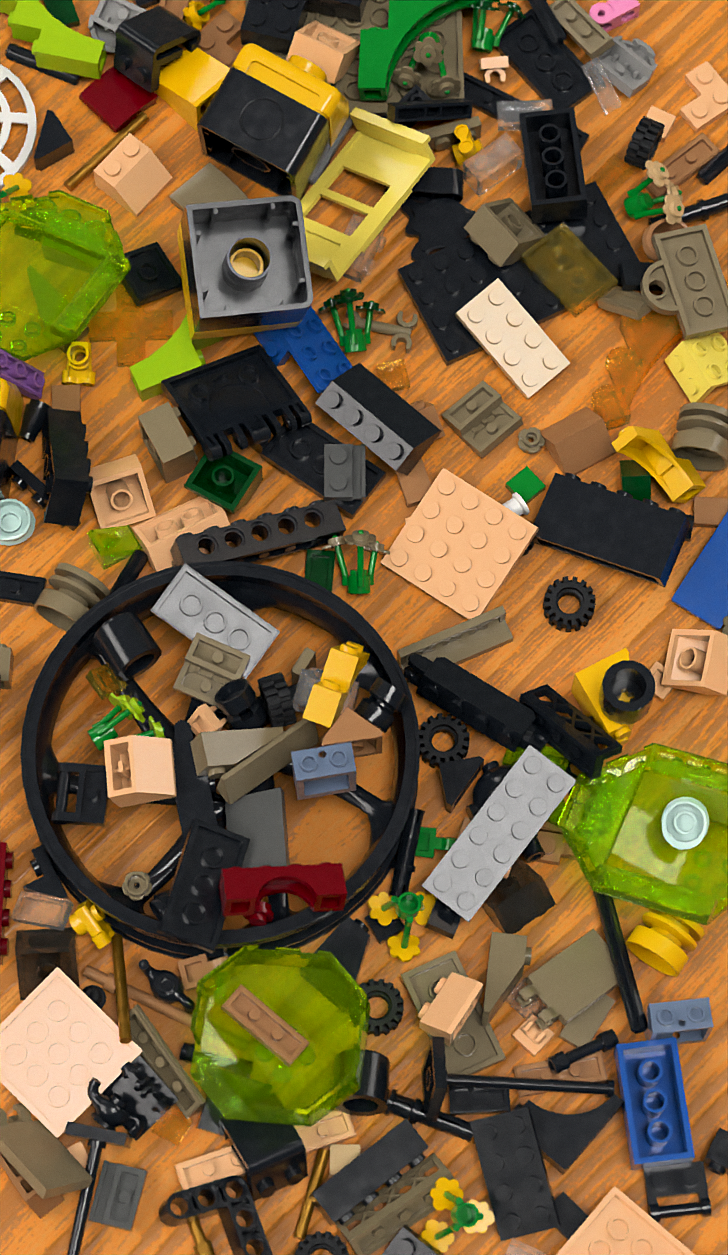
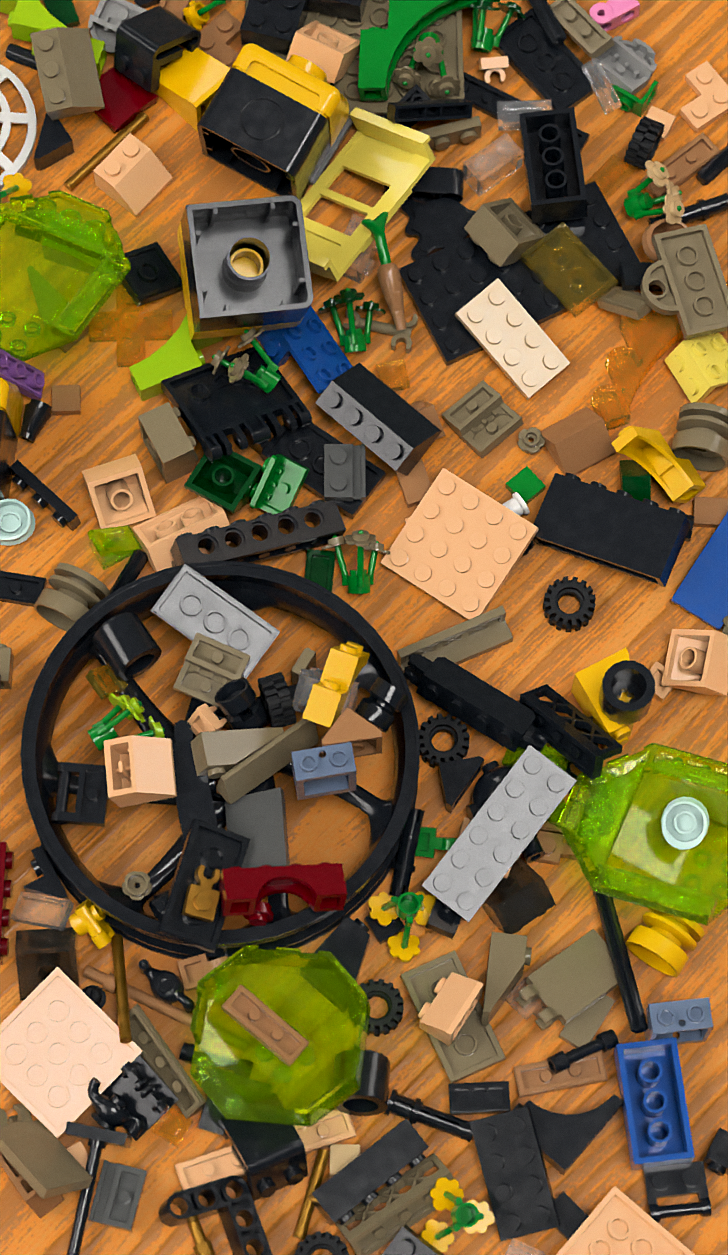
black wedge [42,408,93,527] -> none
yellow plate [62,341,96,386] -> none
dark tan slope [169,162,248,212] -> none
black tile [421,1036,615,1122] -> none
yellow plate [452,124,485,166] -> none
light nougat tile [512,1014,555,1057] -> none
none -> dark tan slope [30,27,105,121]
none -> pearl gold plate [181,865,220,923]
none -> plant [211,326,281,394]
none -> green bracket [249,454,310,515]
none -> medium nougat piece [361,212,407,331]
none -> green bracket [609,80,659,117]

